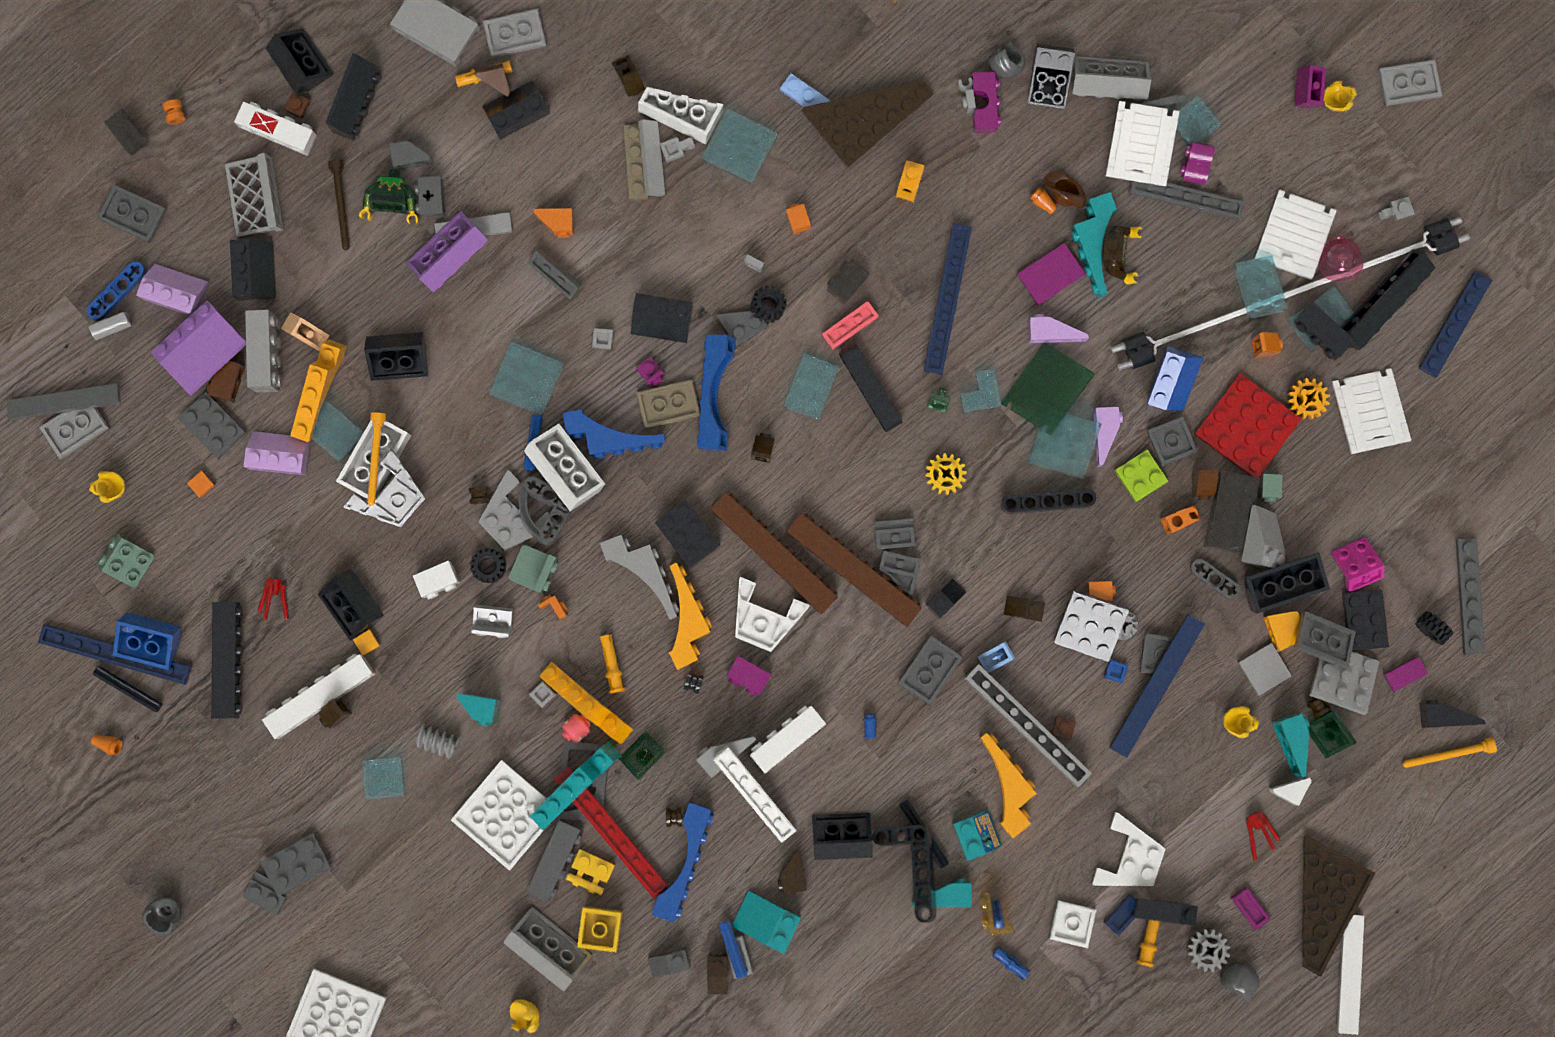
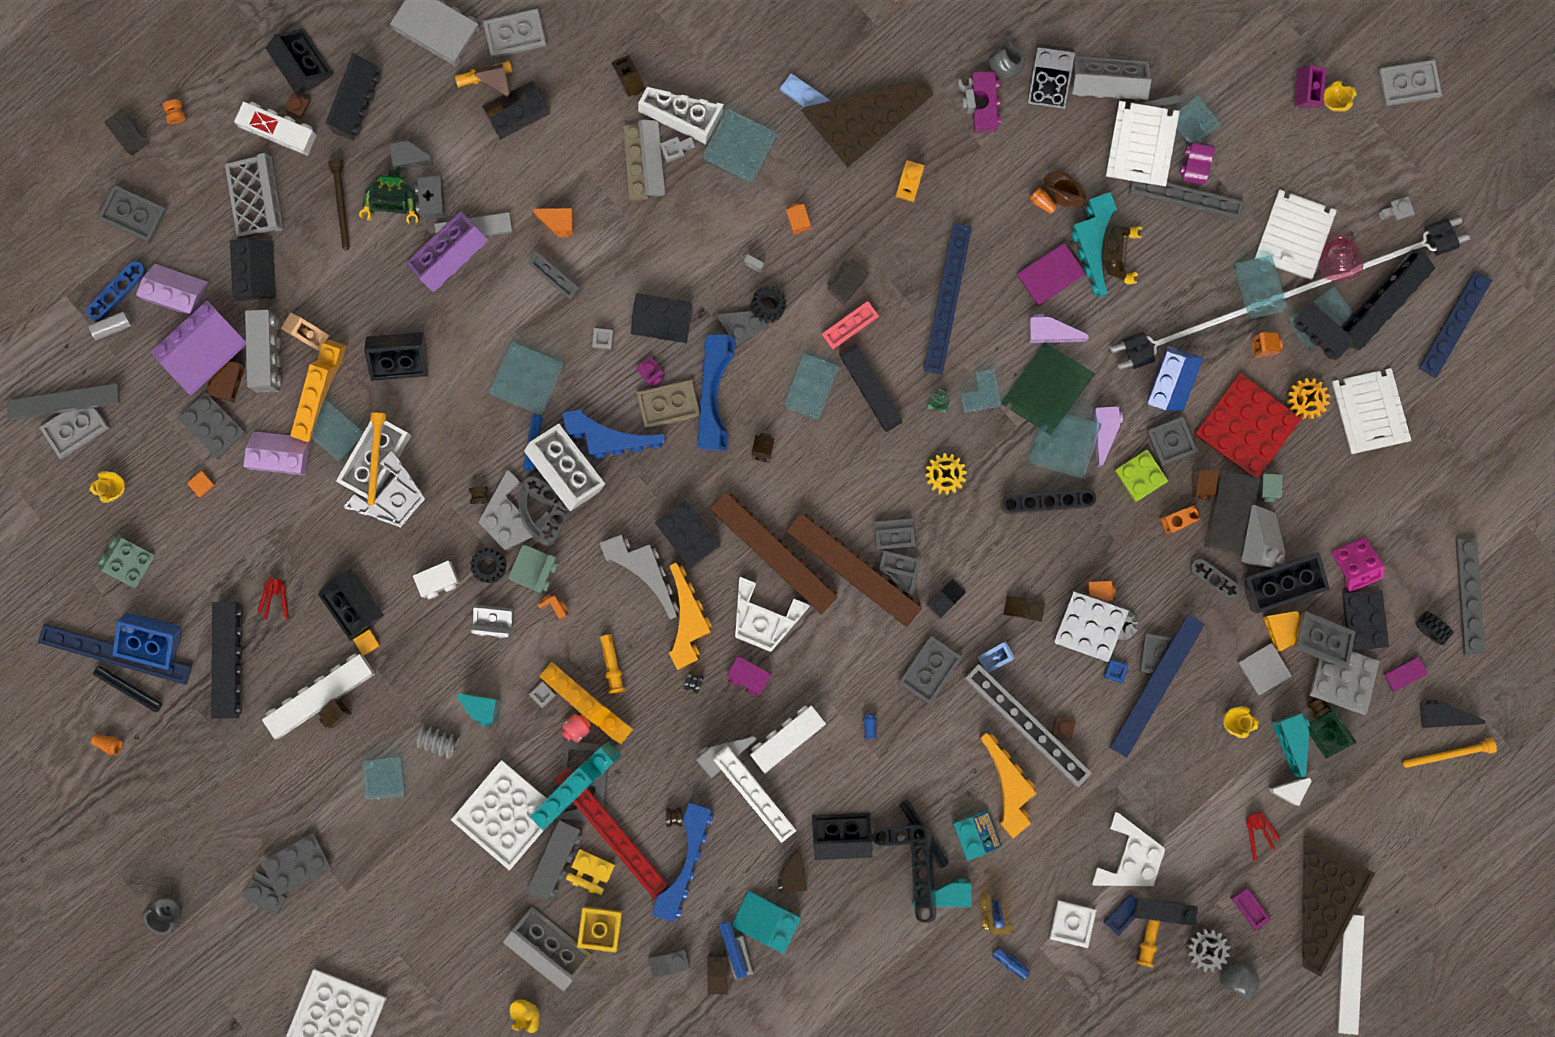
clear green slope [619,731,667,780] -> none

